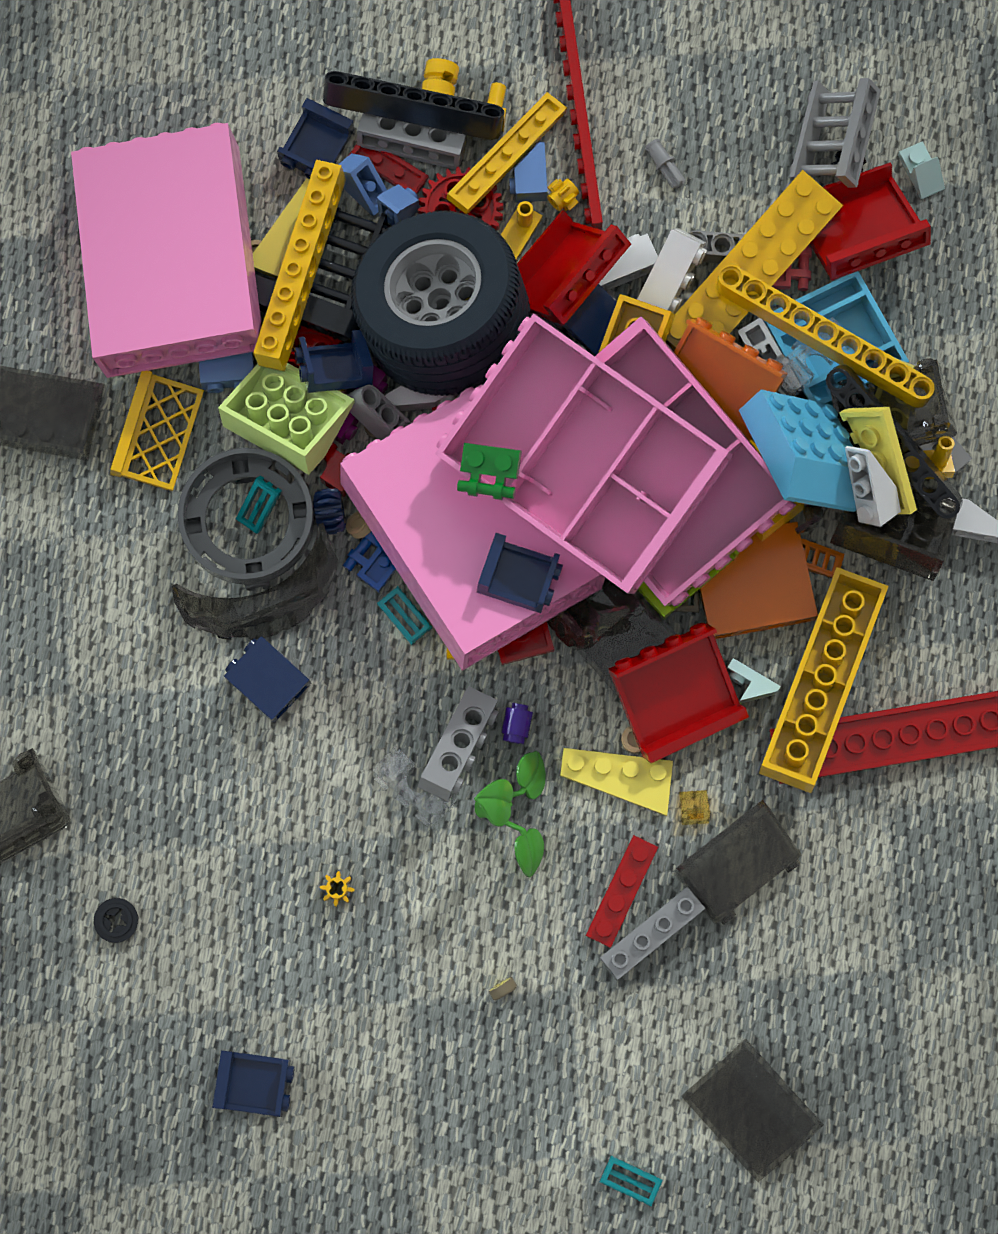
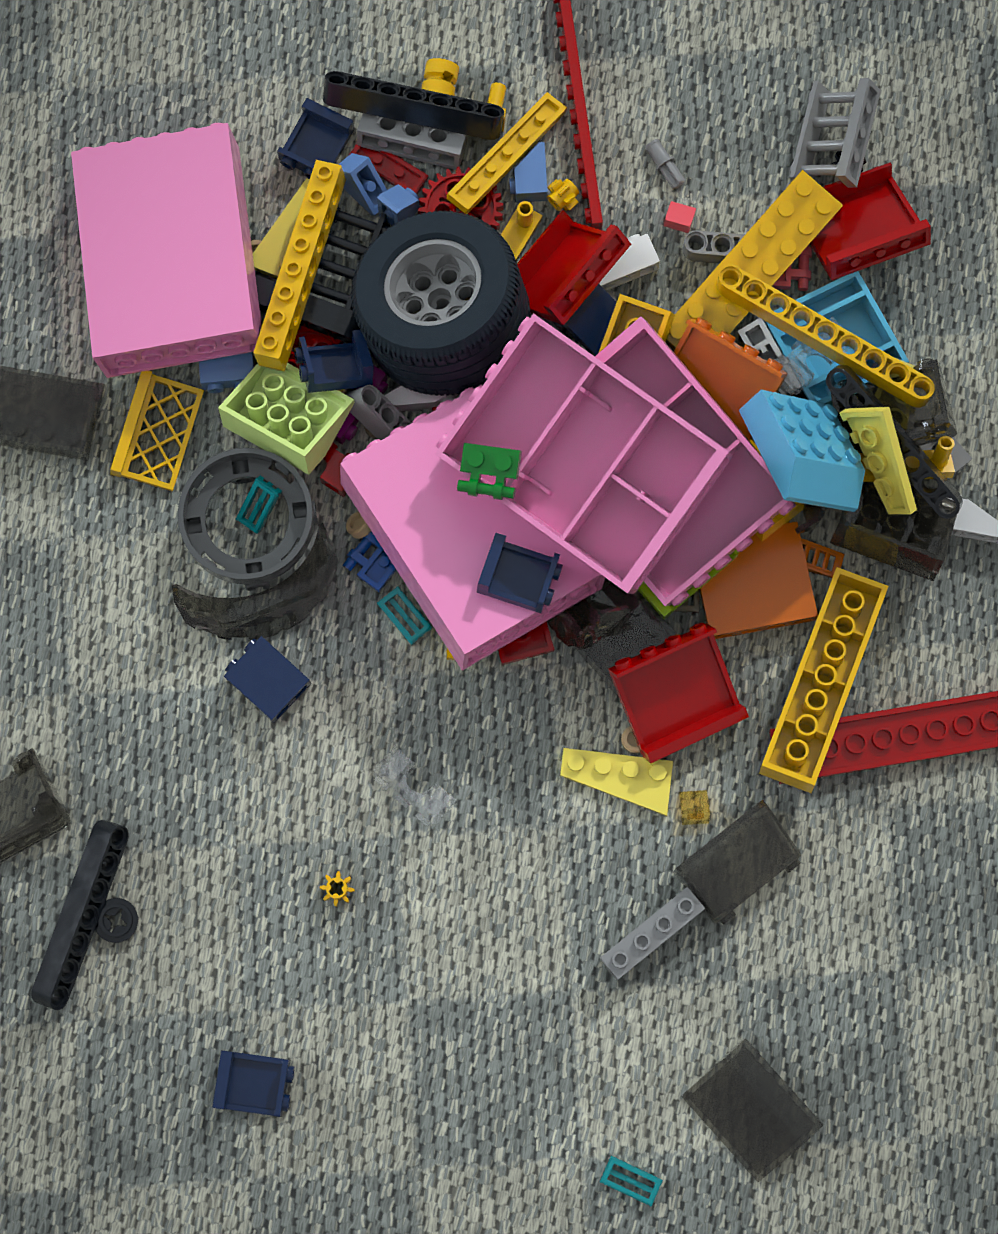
dark blue gear [313,488,346,535] -> none
light grey brick [418,686,499,801] -> none
bright green plant [474,751,546,878] -> none
dark tan tile [488,977,517,1001] -> none
dark purple brick [501,703,533,745] -> none
red plate [585,835,658,948] -> none
white piece [637,228,707,314] -> none
light aqua slope [727,658,781,704] -> none
white slope [845,446,901,527] -> none
light aqua slope [898,141,945,200] -> none
none -> black beam [31,820,129,1010]
none -> coral slope [664,201,696,233]

